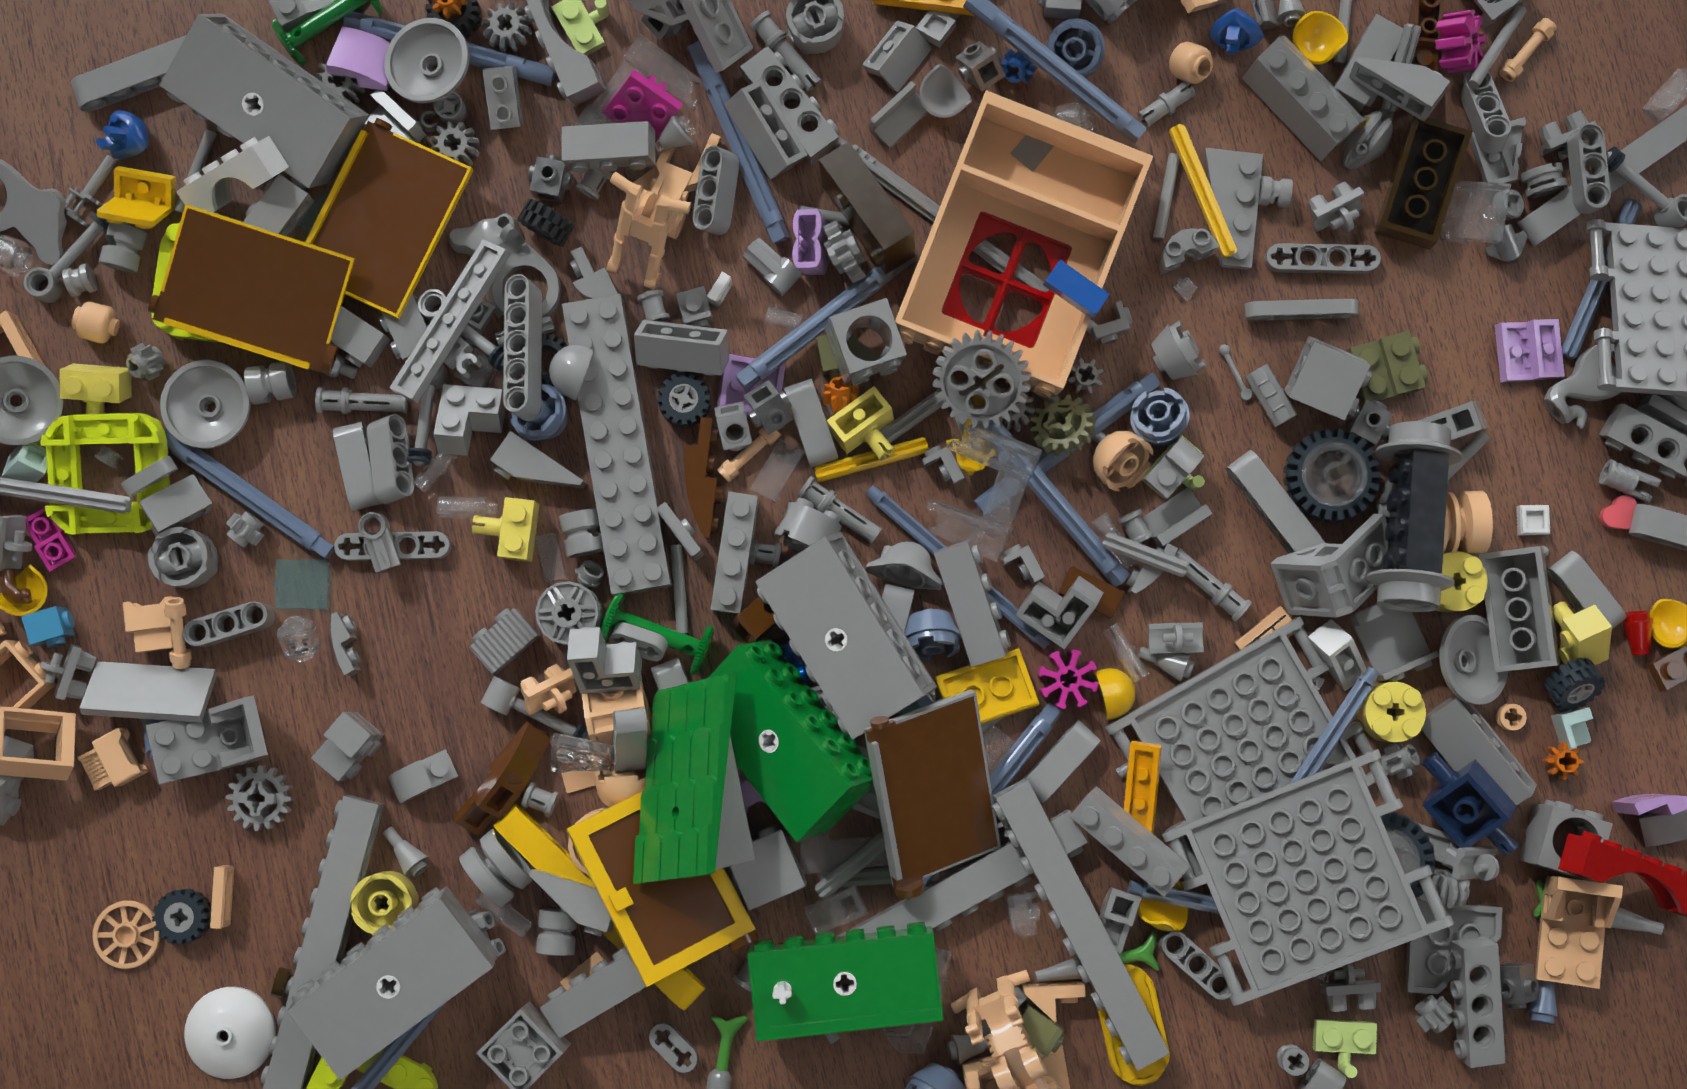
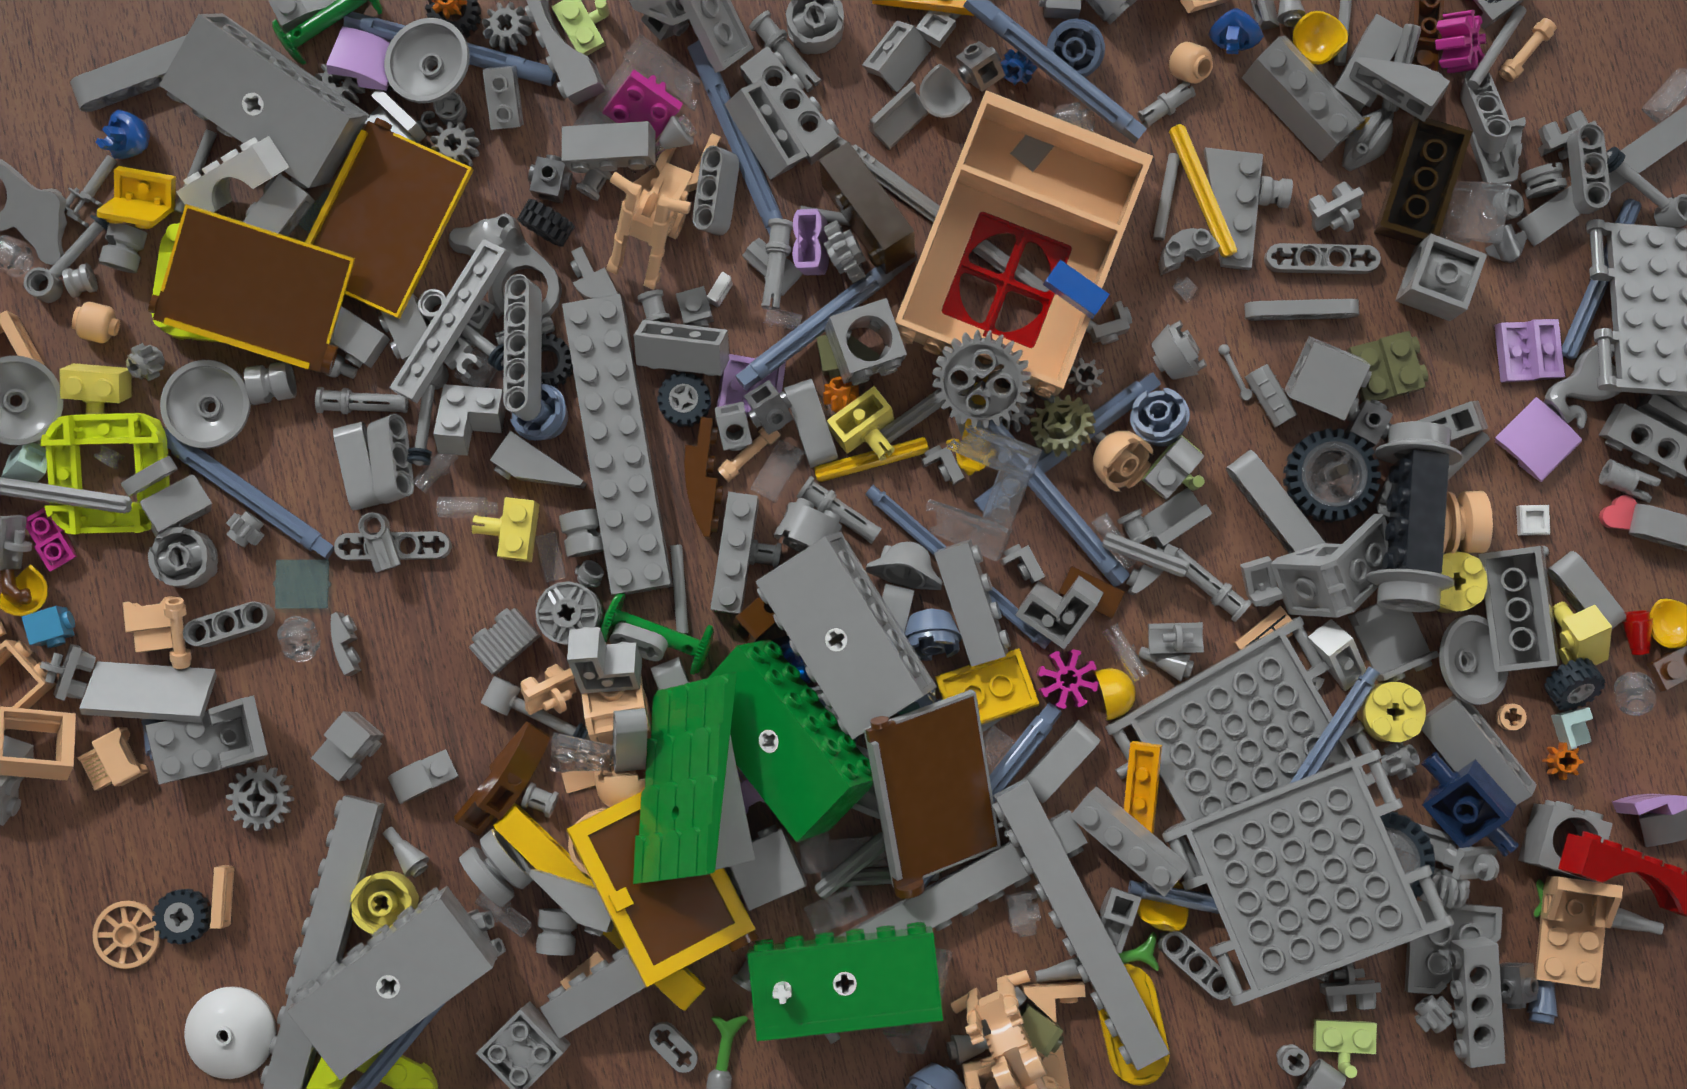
dark brown tile [271,967,292,999] -> none
light grey helmet [549,345,593,401] -> none
light grey plate [657,502,705,561] -> none
none -> light grey pin [761,218,793,310]
none -> light grey bracket [1240,556,1283,607]
none -> light grey brick [1395,234,1487,321]
none -> lavender slope [1495,397,1582,482]
none -> clear head [1614,672,1656,716]

